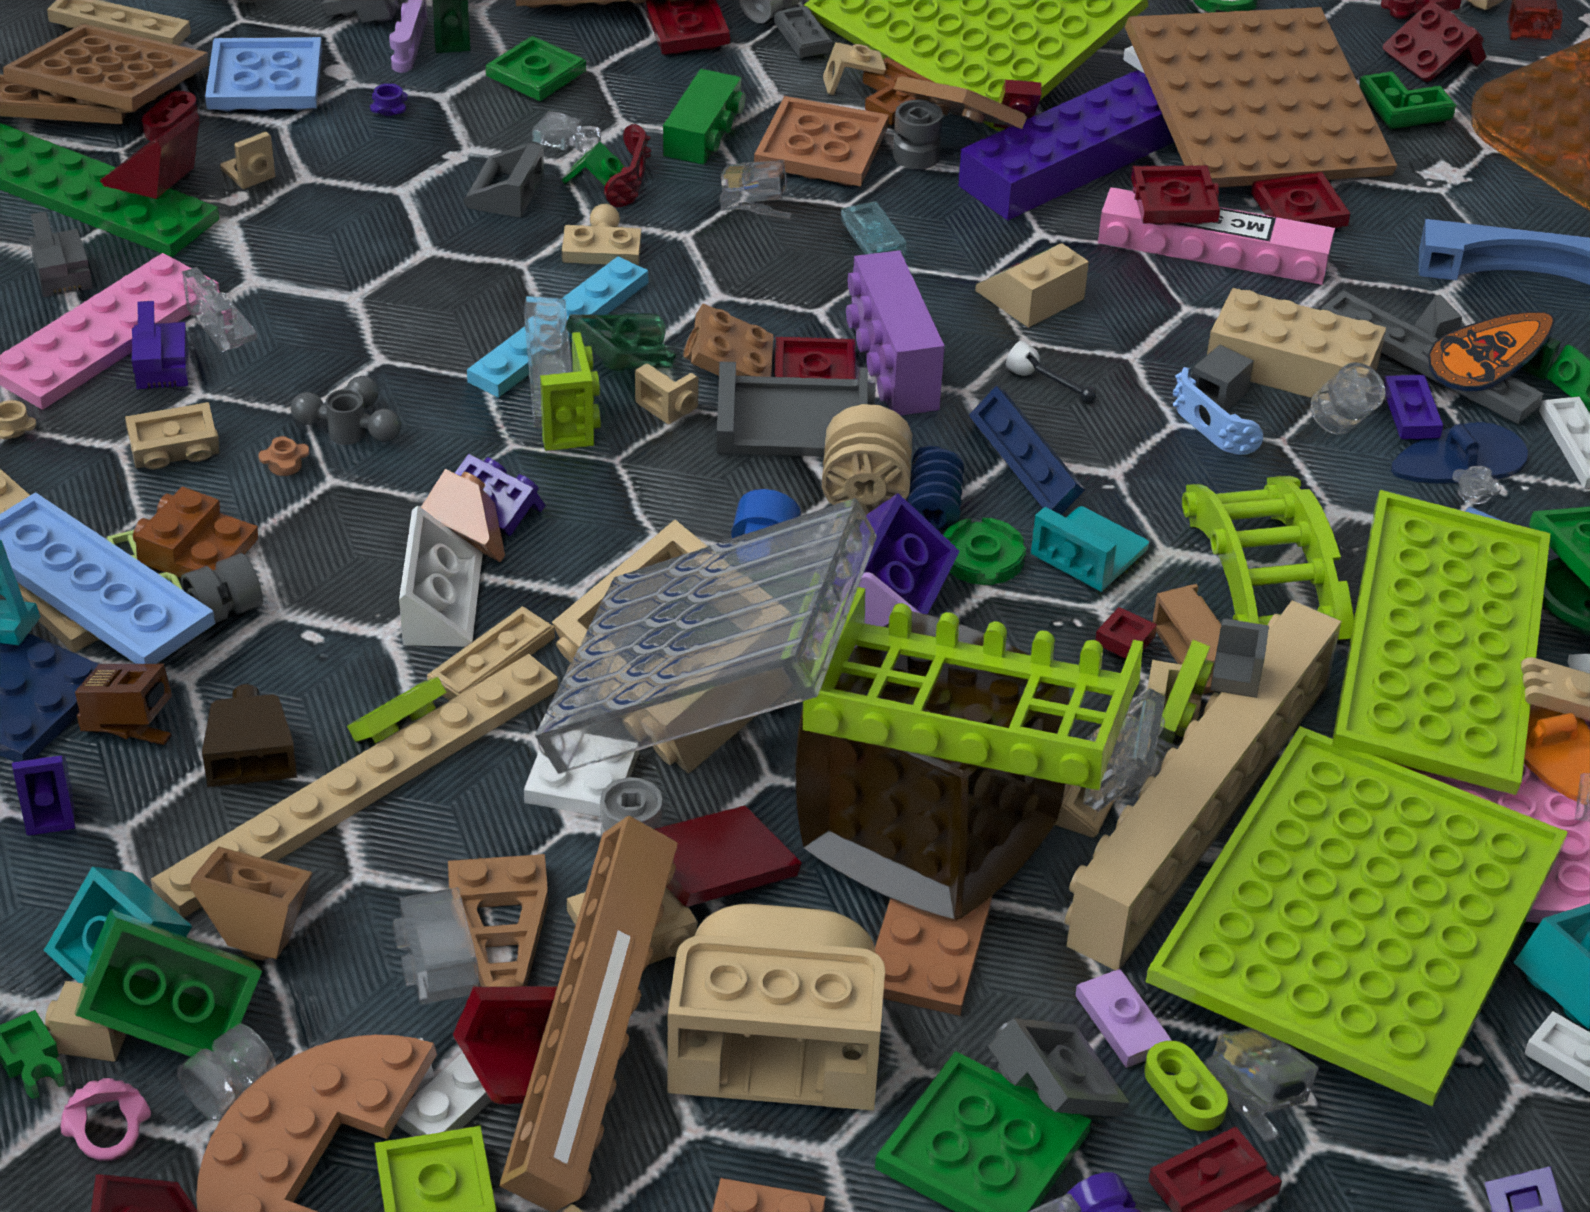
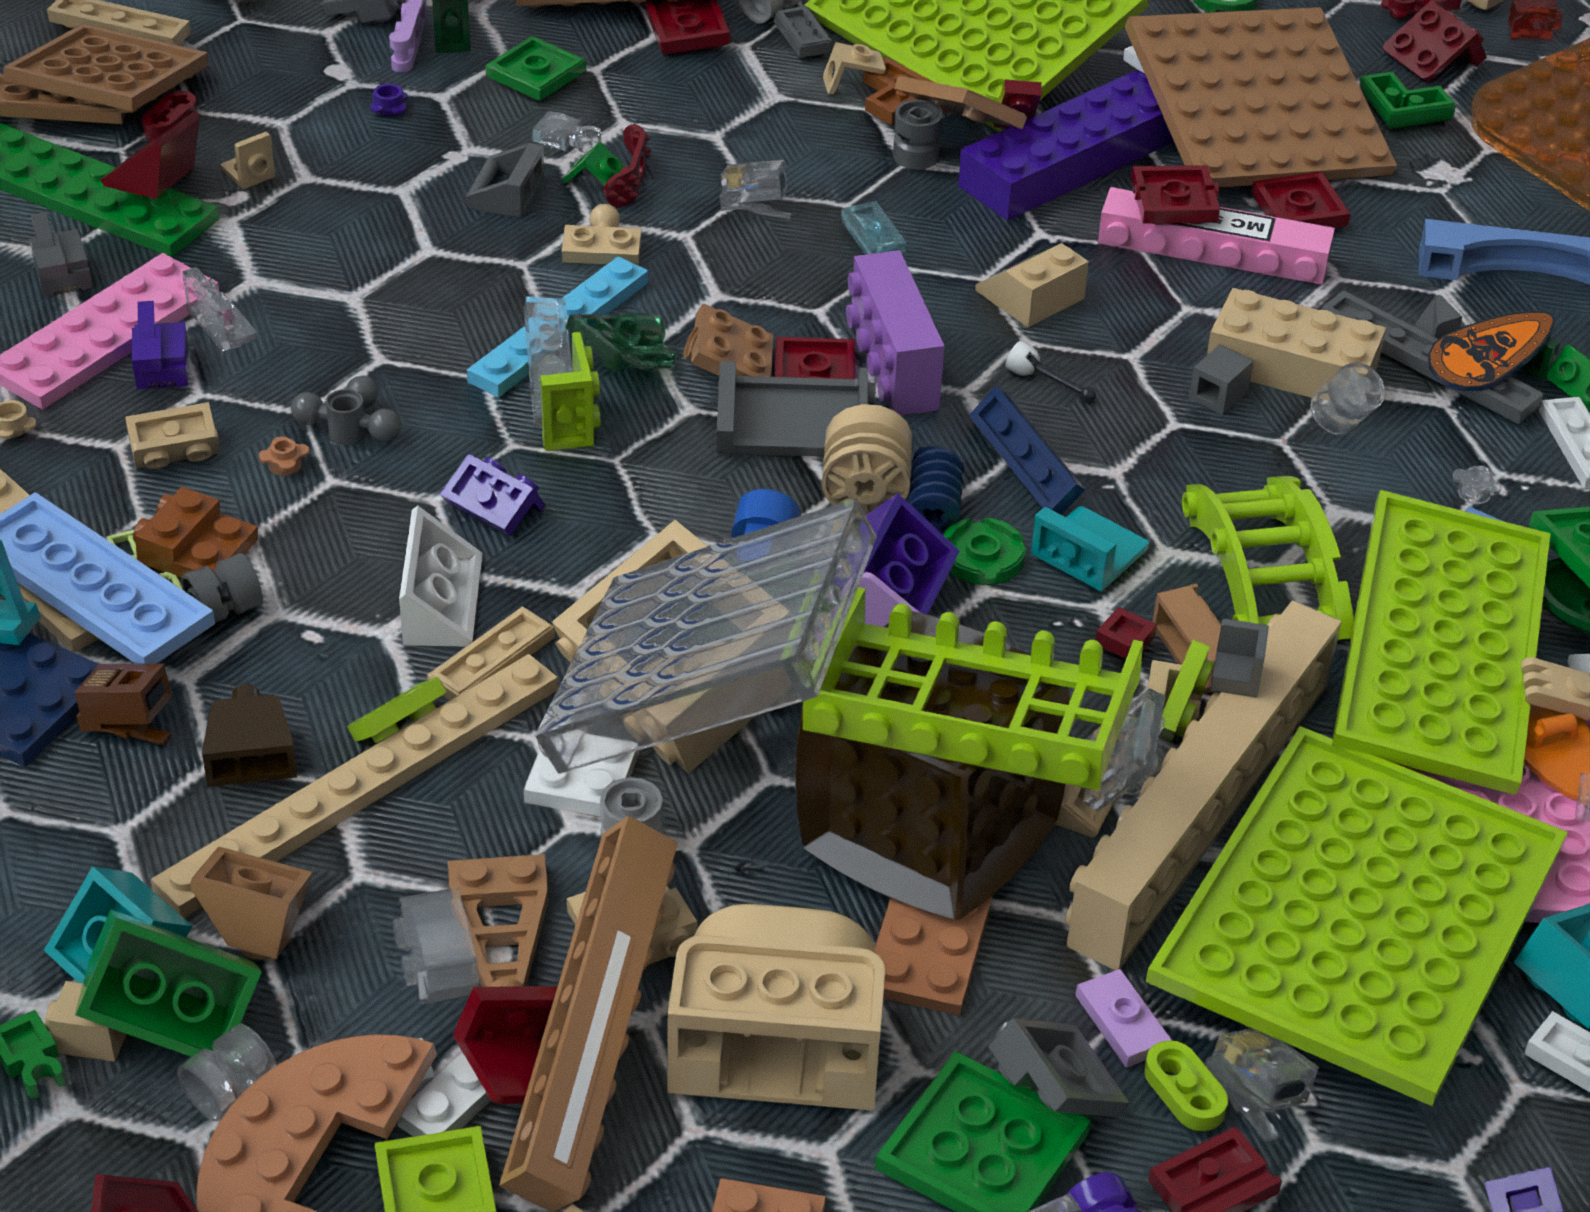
dark purple slope [12,755,76,836] -> none
bright pink piece [61,1078,151,1161] -> none
light blue plate [205,37,322,111] -> none
slope [421,469,505,562] -> none
tan bracket [635,363,699,425] -> none
dark red tile [654,805,802,908] -> none
green brick [663,69,745,165] -> none
nougat plate [754,96,889,186] -> none
light blue piece [1173,367,1263,455] -> none
dark purple plate [1383,375,1443,440] -> none
dark blue shield [1391,422,1528,484] -> none

